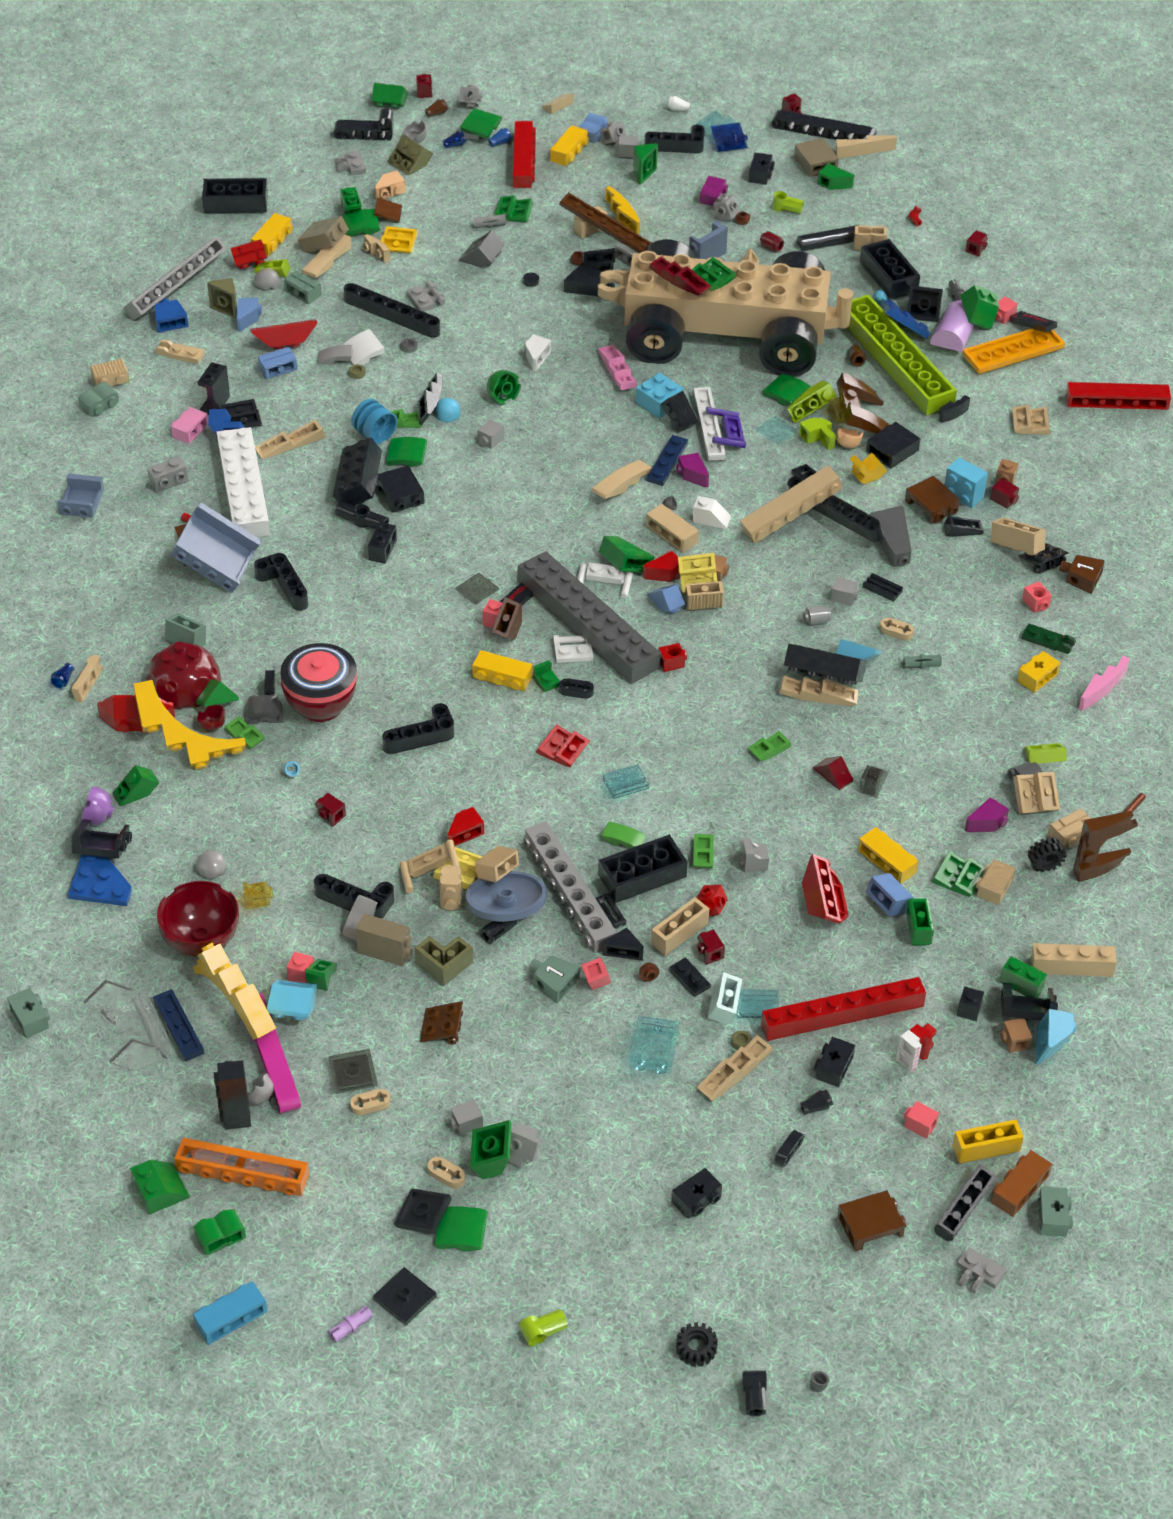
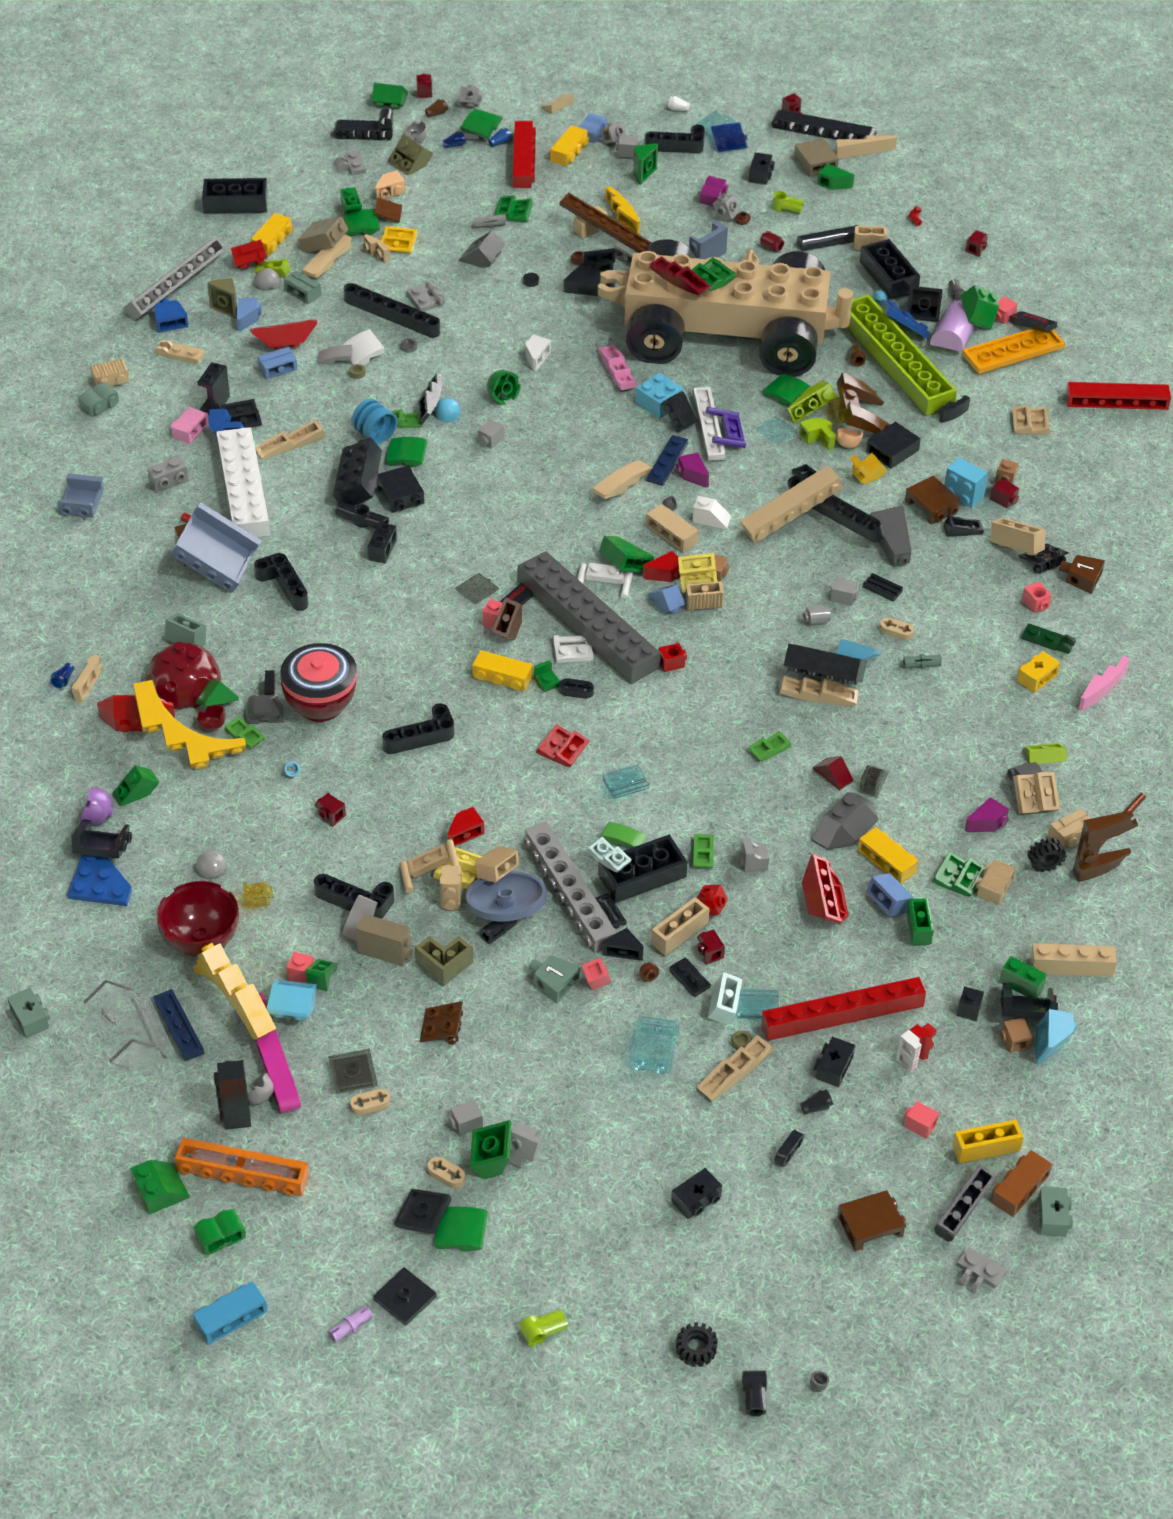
none -> light aqua slope [587,837,631,872]
none -> dark grey wedge [812,792,878,850]

